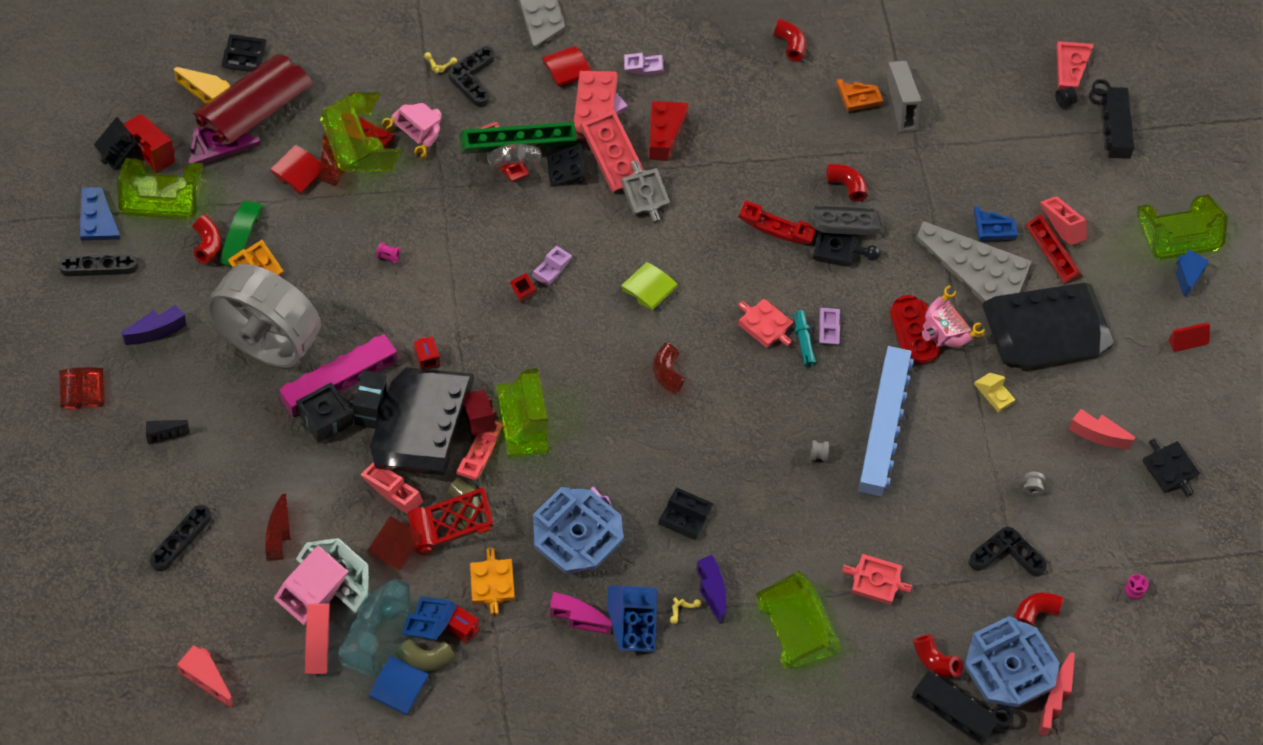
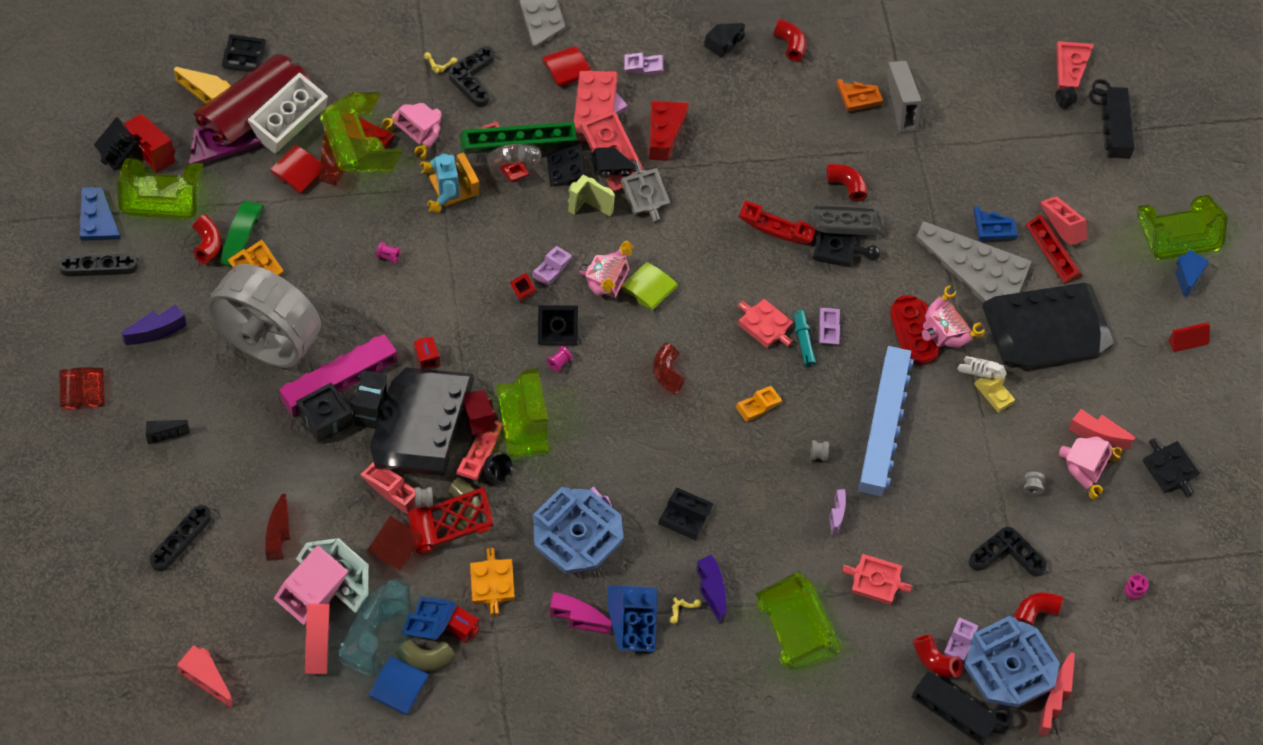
none -> white slope [248,73,328,154]
none -> light grey wheel [415,487,433,508]
none -> medium azure torso [420,154,459,213]
none -> light orange bracket [429,152,479,207]
none -> black hair [483,452,513,484]
none -> black slope [538,305,578,345]
none -> dark pink bush [546,346,573,372]
none -> yellowish green bracket [568,175,615,216]
none -> torso [580,241,634,298]
none -> black slope [592,147,635,178]
none -> black slope [704,23,745,58]
none -> light orange slope [735,386,782,422]
none -> lavender slope [829,489,846,536]
none -> lavender slope [943,618,978,662]
none -> white hinge [957,356,1007,379]
none -> bright pink torso [1059,436,1122,500]

